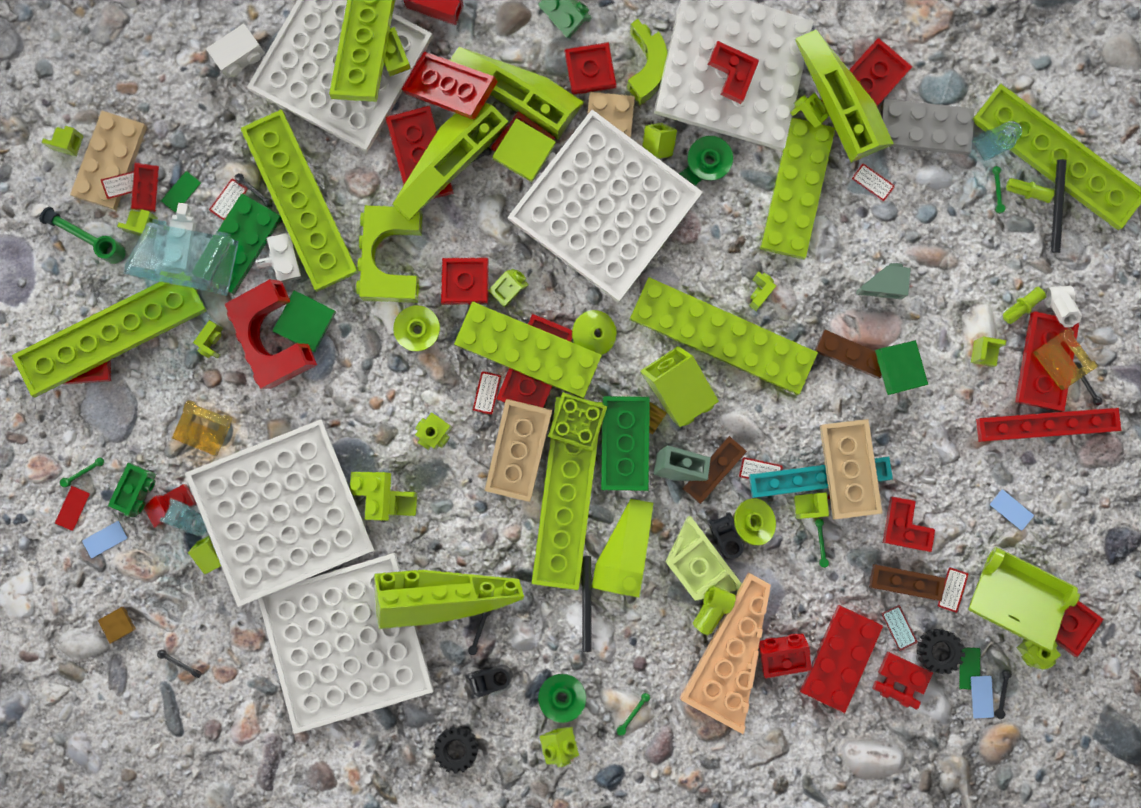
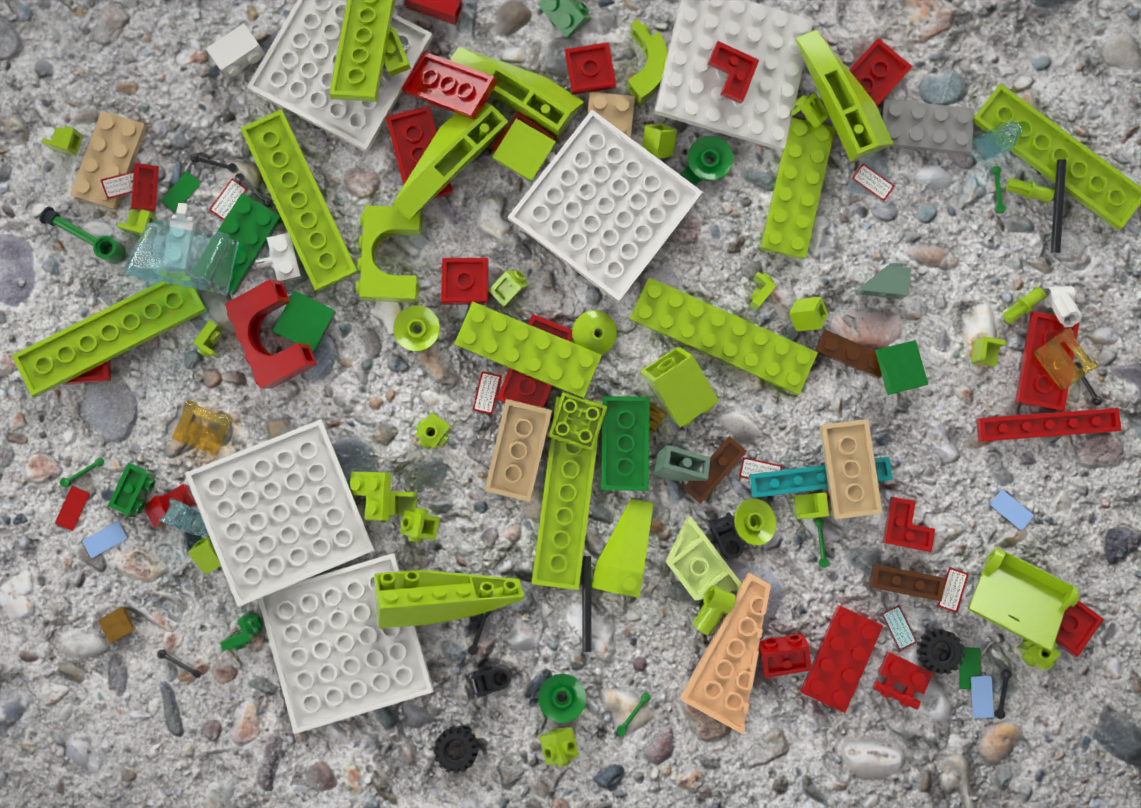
none -> black hinge [190,154,238,173]
none -> green bracket [219,610,262,652]
none -> lime brick [400,507,440,543]
none -> lime panel [789,296,828,331]

